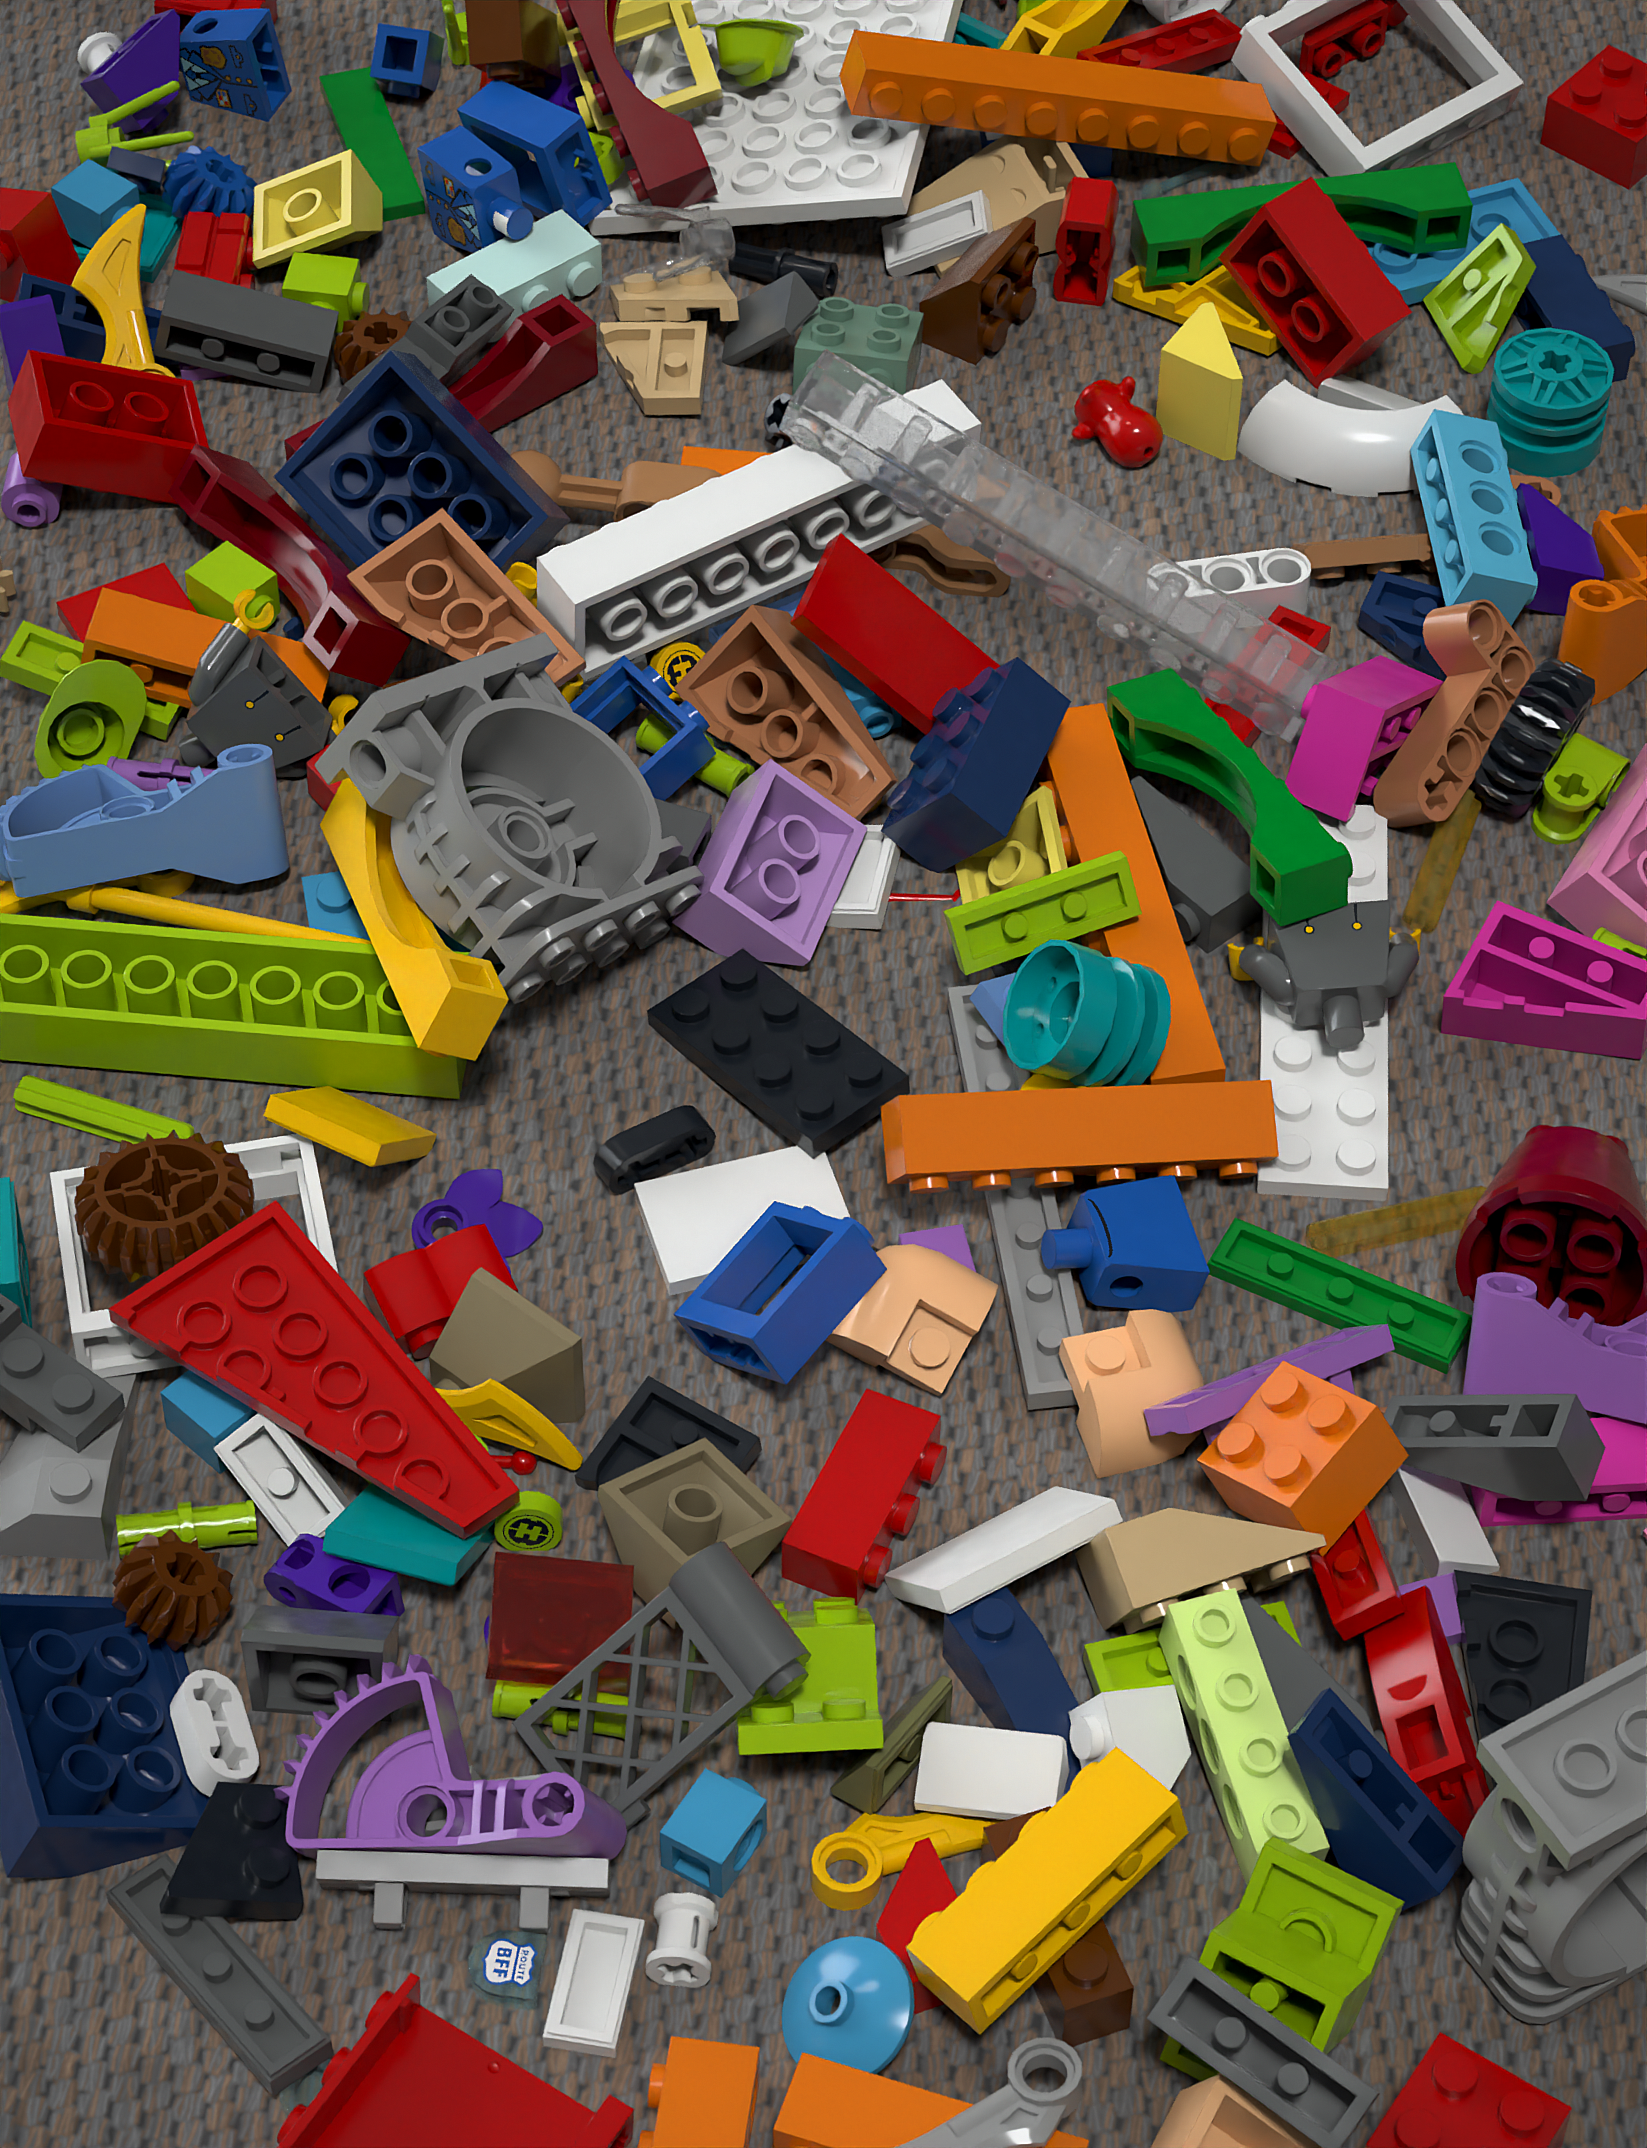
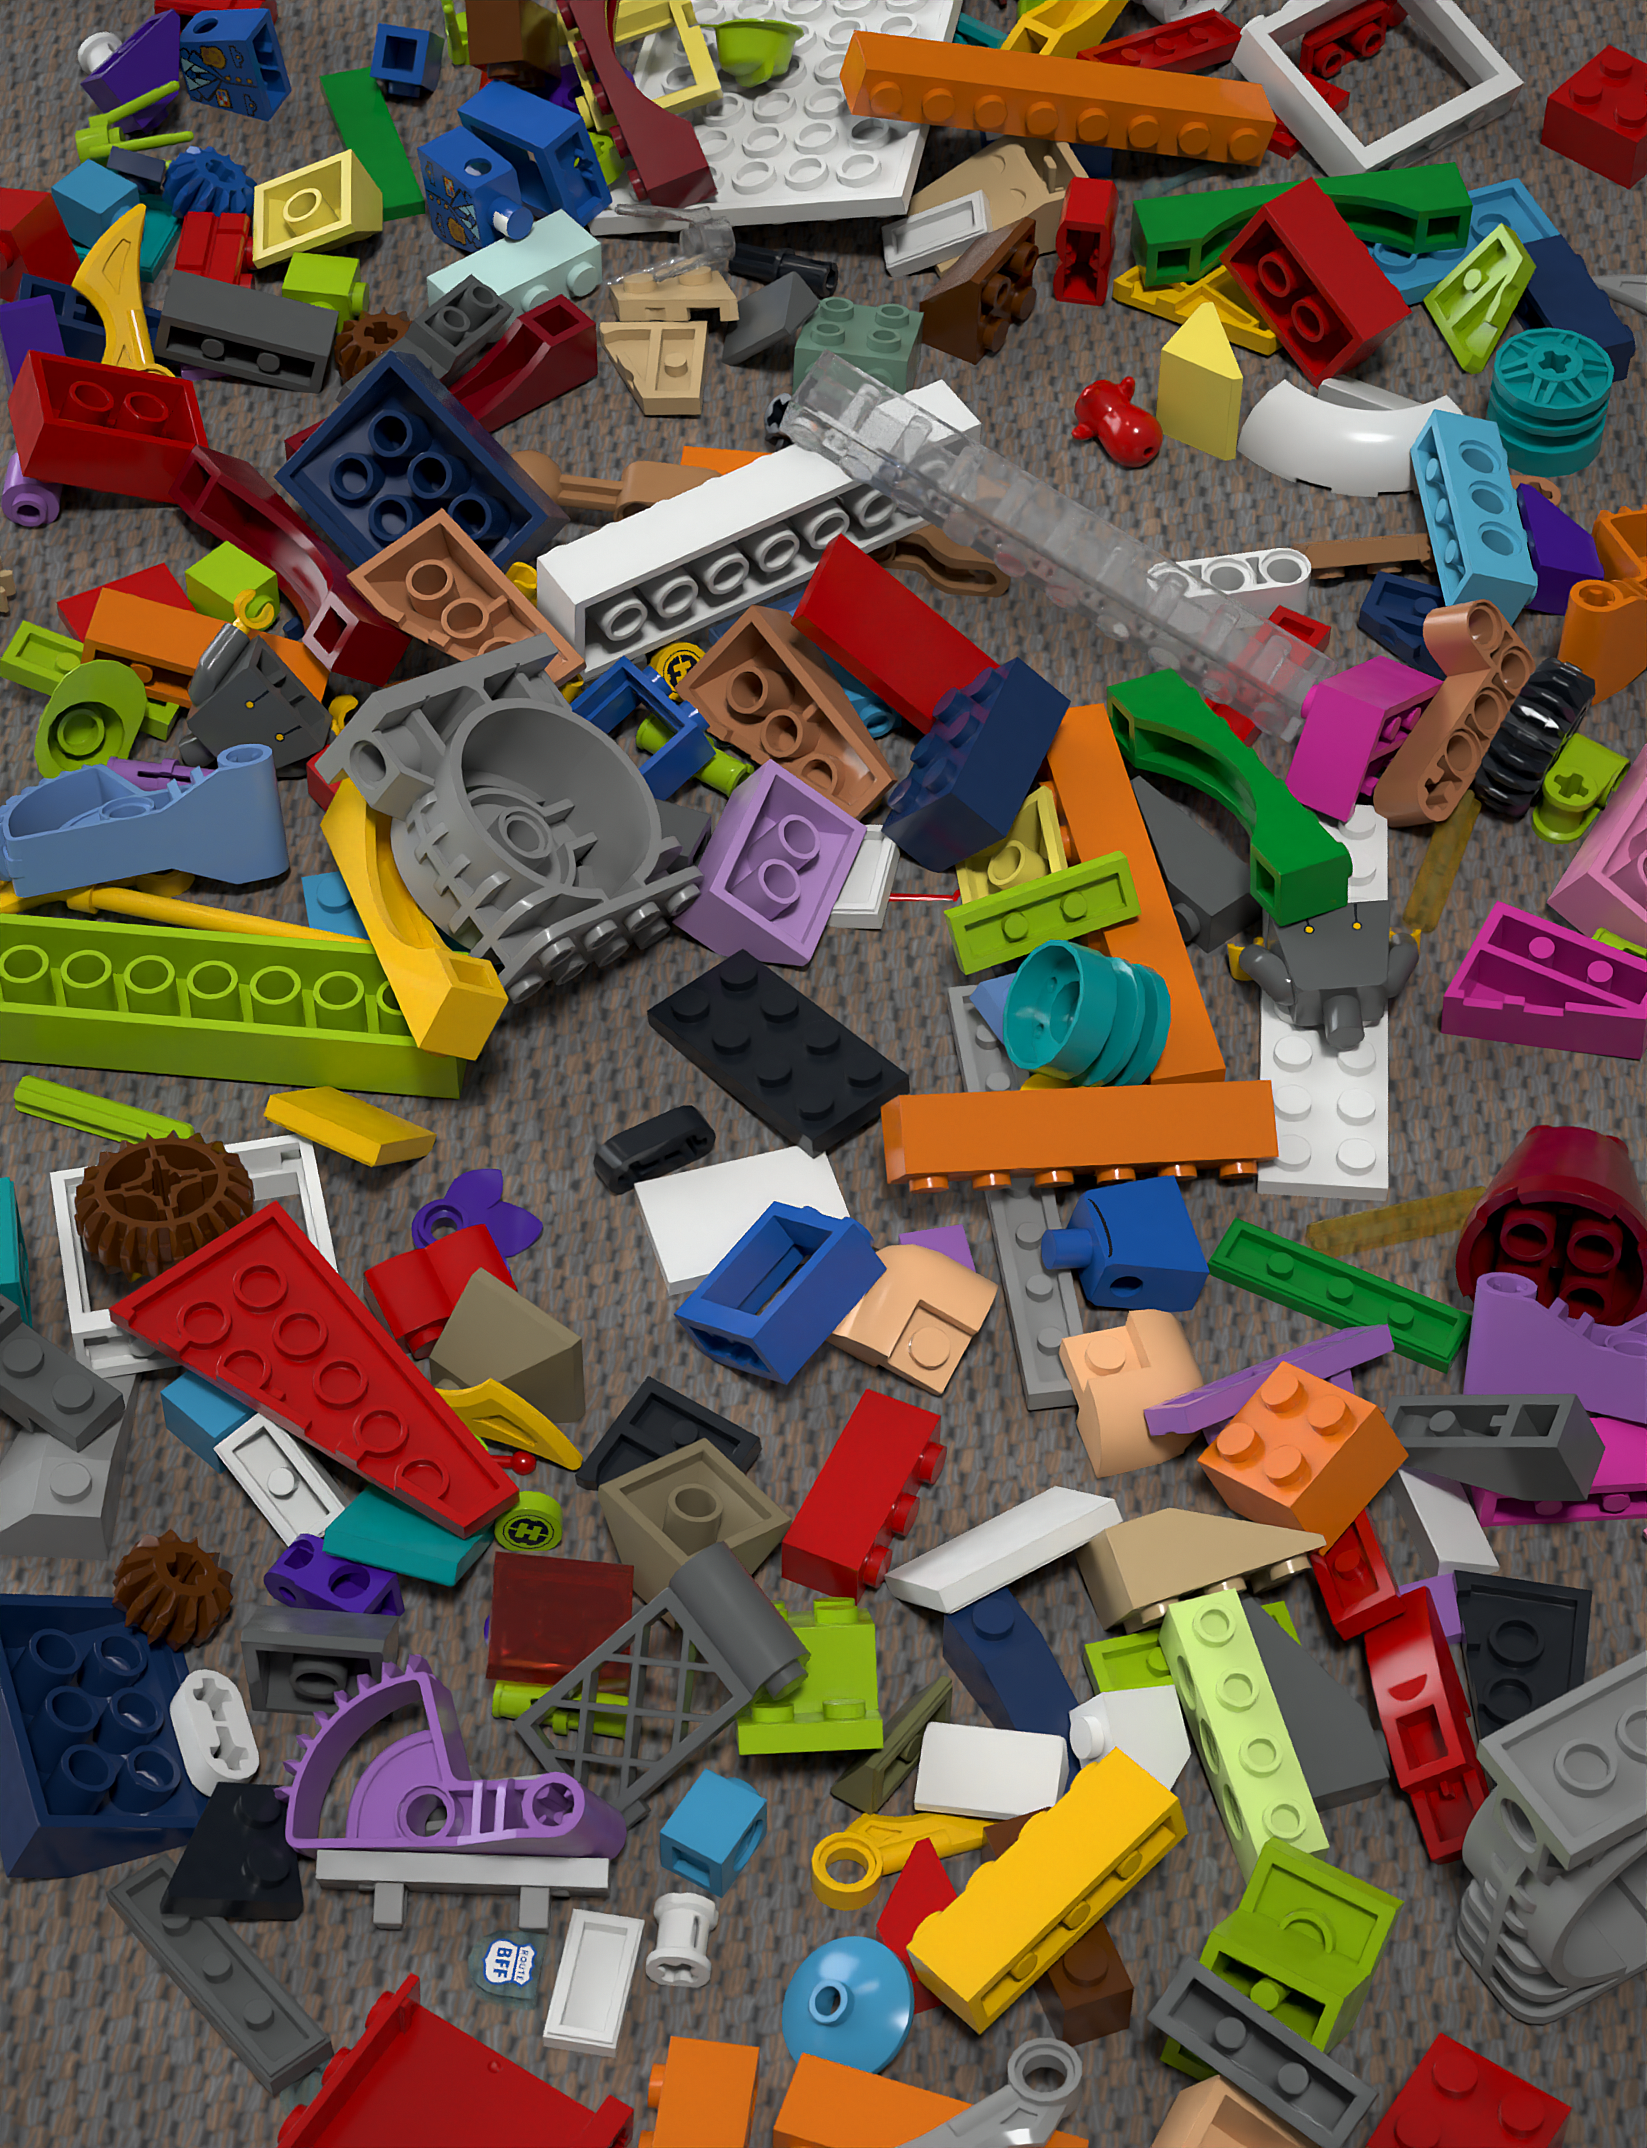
lime pin [116,1500,258,1559] -> none
dark blue slope [1287,1687,1464,1911] -> none

